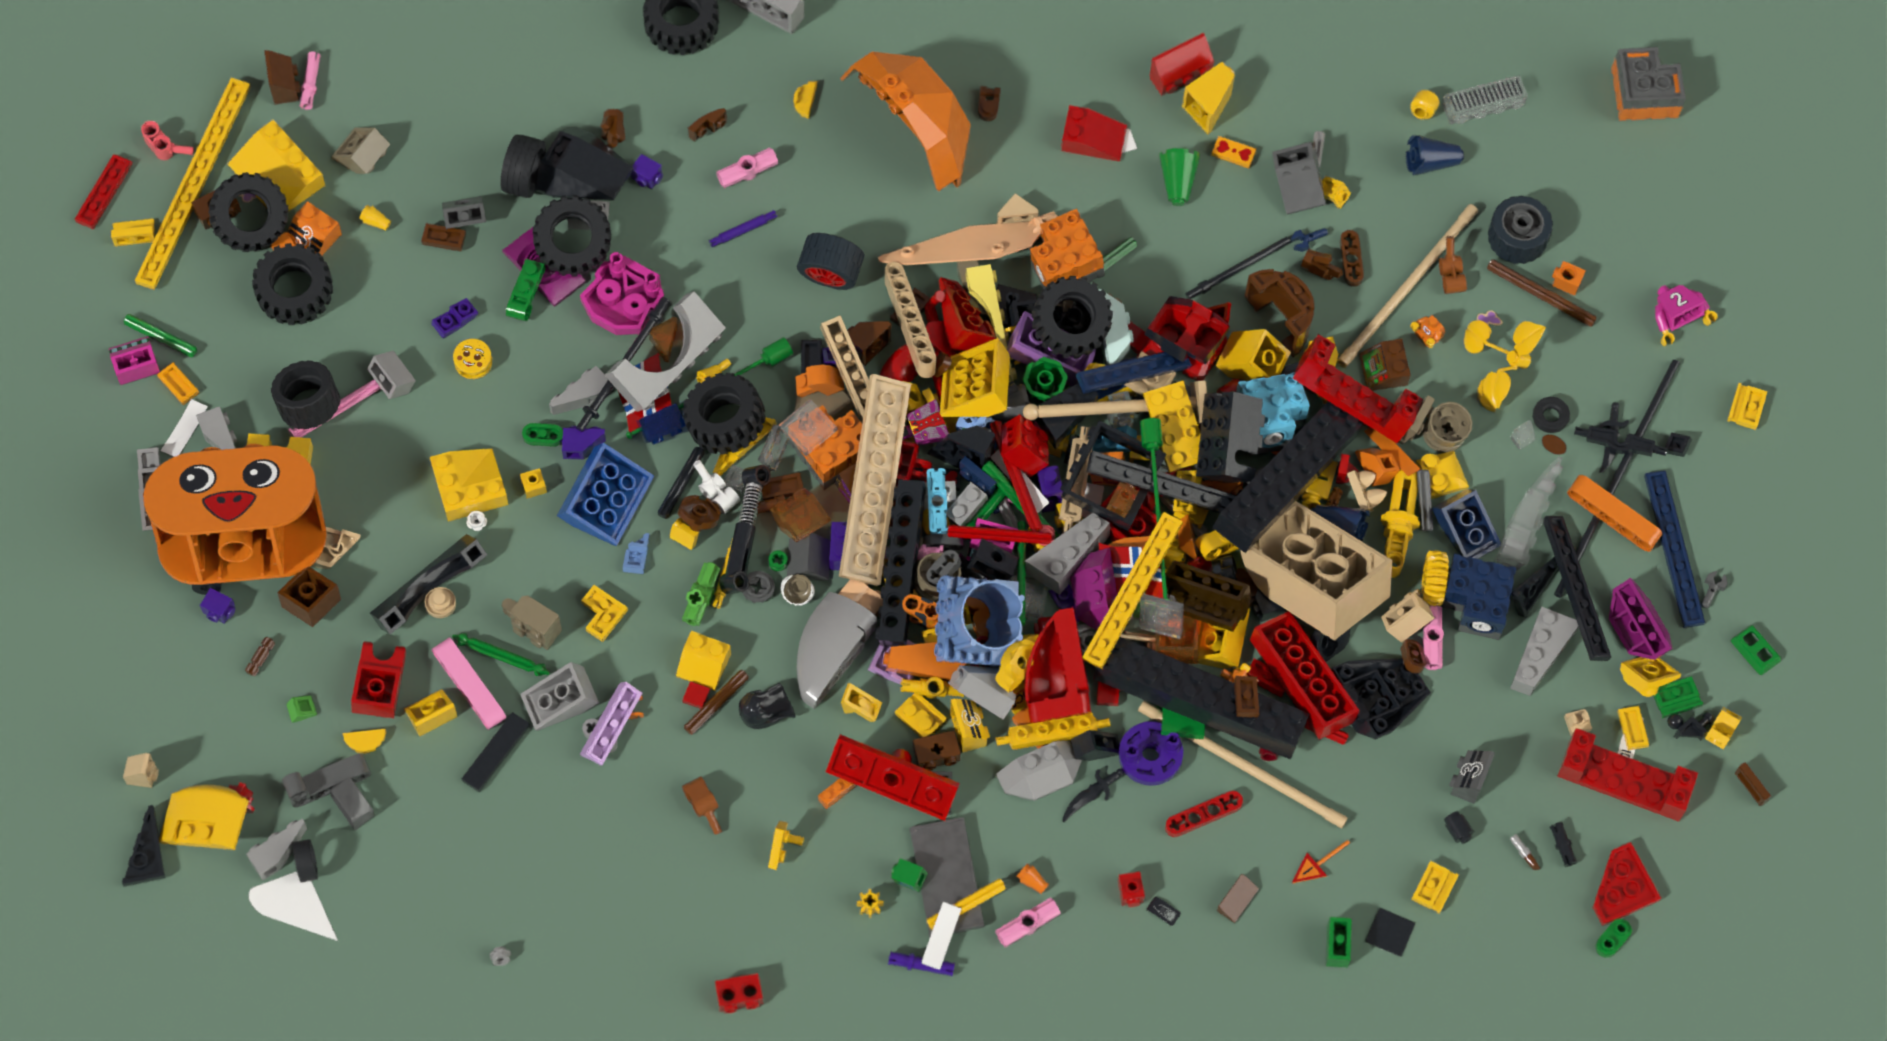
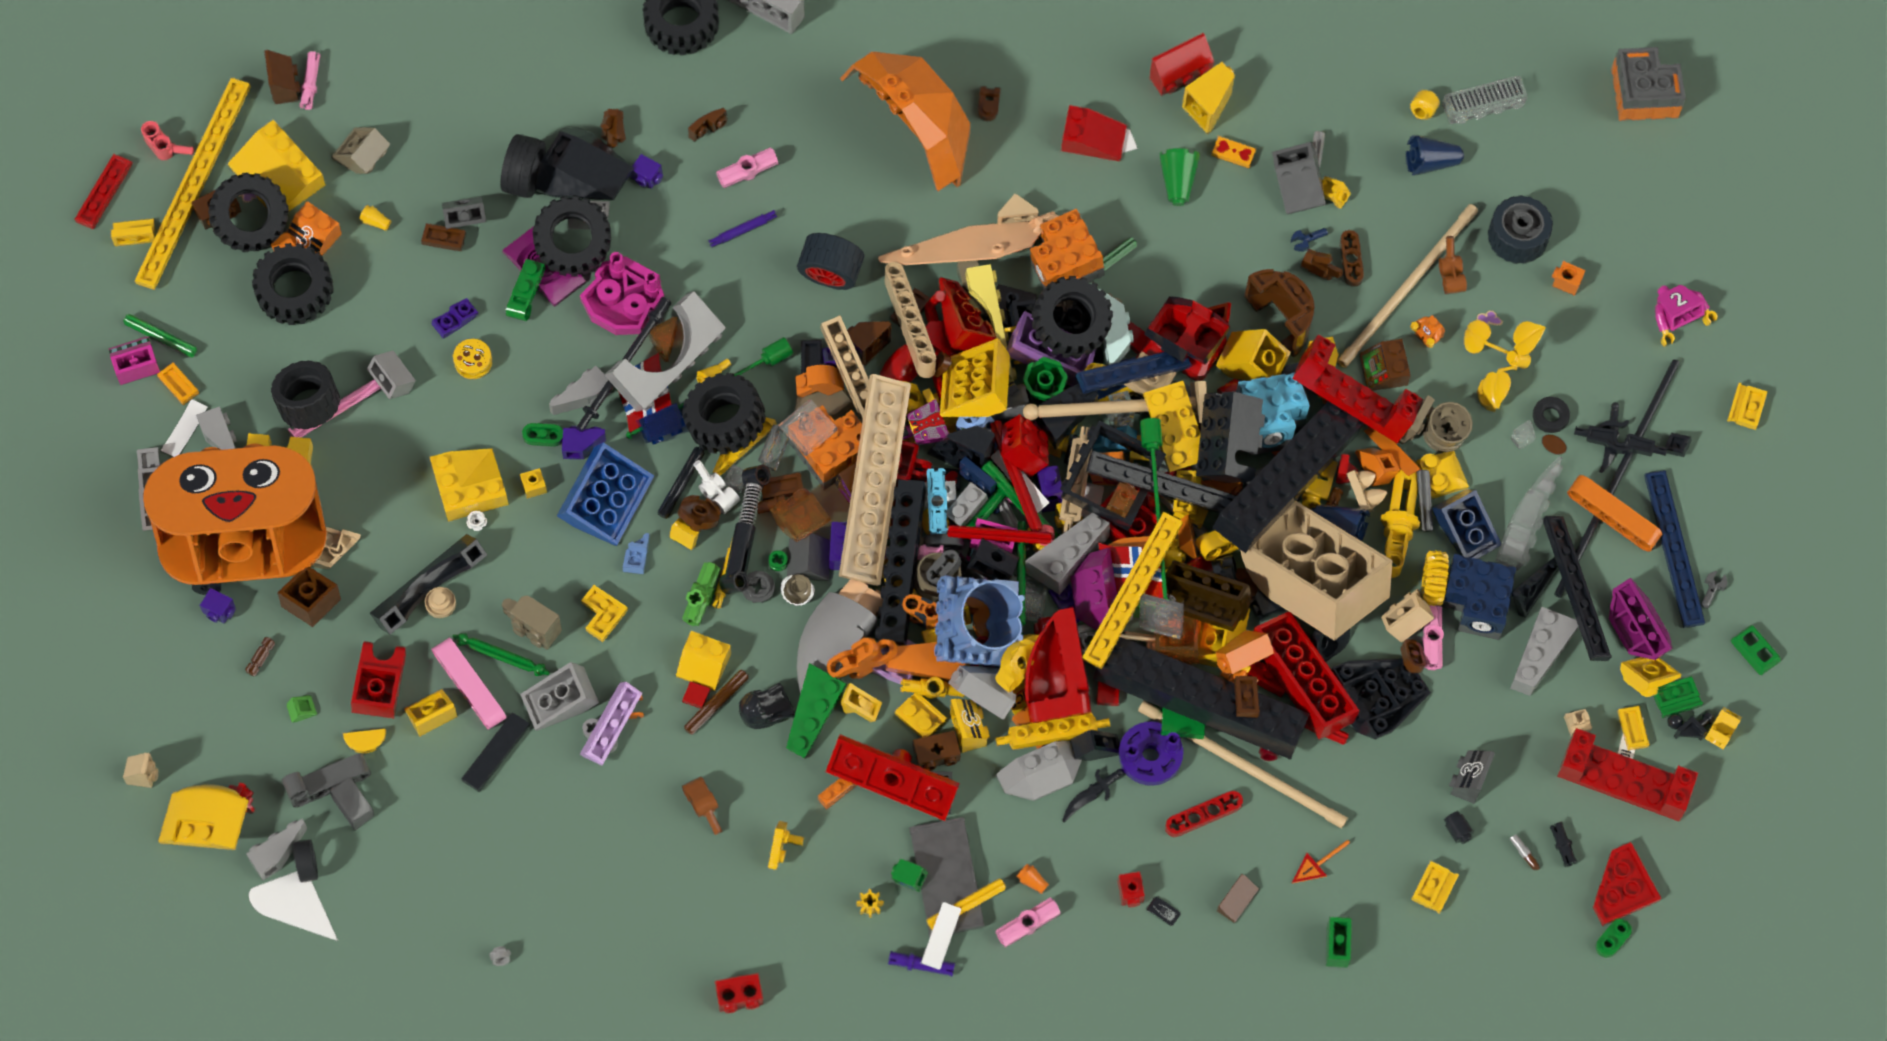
black wing [122,805,165,887] -> none
yellow tile [794,81,818,119] -> none
black bar [1185,236,1290,299] -> none
black sticker [1366,908,1415,957] -> none
reddish brown axle [1487,259,1597,327] -> none
reddish brown tile [1735,762,1771,806] -> none
none -> green wing [786,663,847,759]
none -> orange piece [827,638,897,679]
none -> orange slope [1215,630,1274,674]

